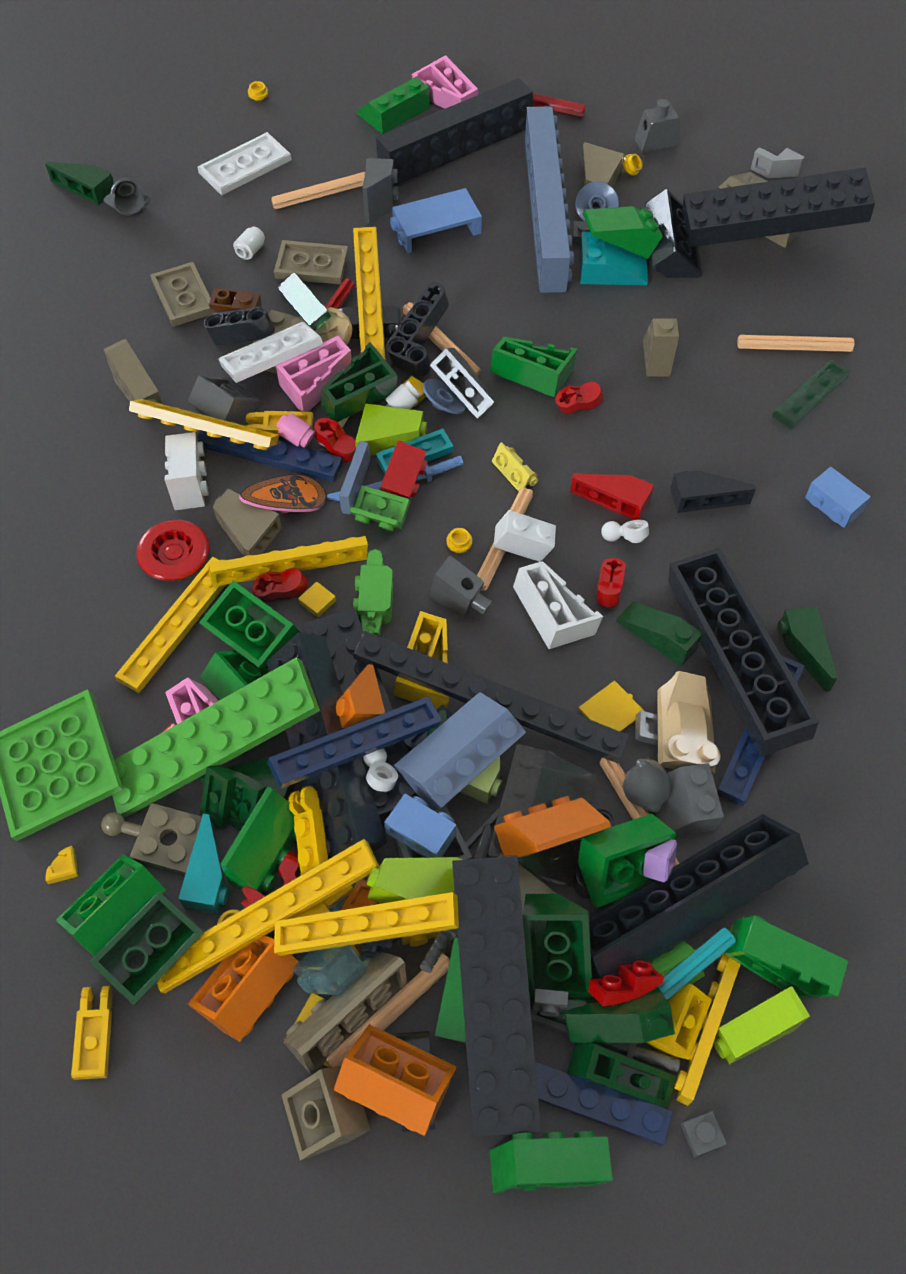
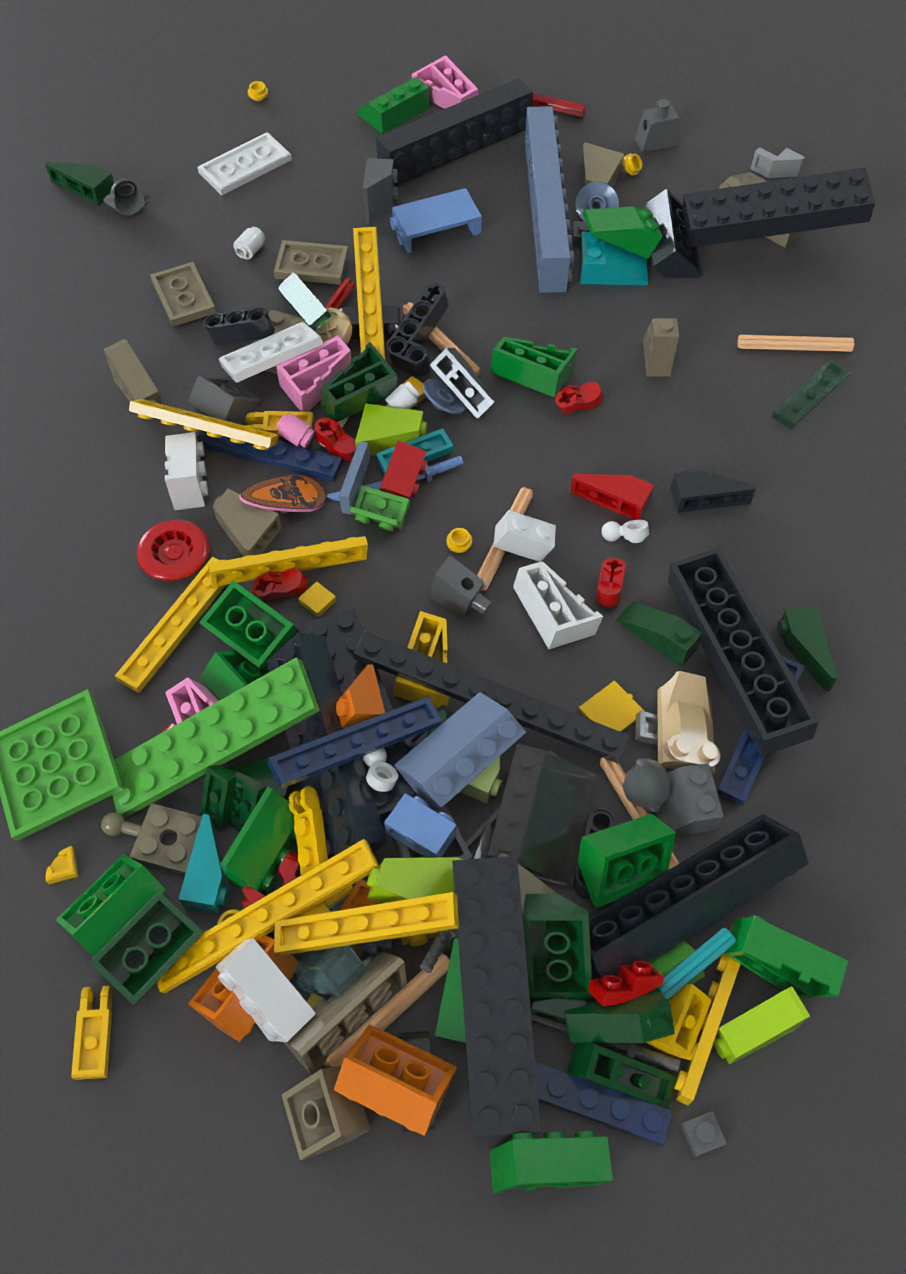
reddish brown slope [209,287,262,313] -> none
light nougat axle [271,172,365,210] -> none
bright green hinge [353,549,394,637] -> none
light yellow hinge [492,442,538,491] -> none
orange slope [494,795,611,858] -> none
dark grey plate [533,989,568,1017] -> none
lavender slope [643,839,677,882] -> none
medium blue brick [805,466,871,528] -> none
none -> white wedge [216,938,316,1042]

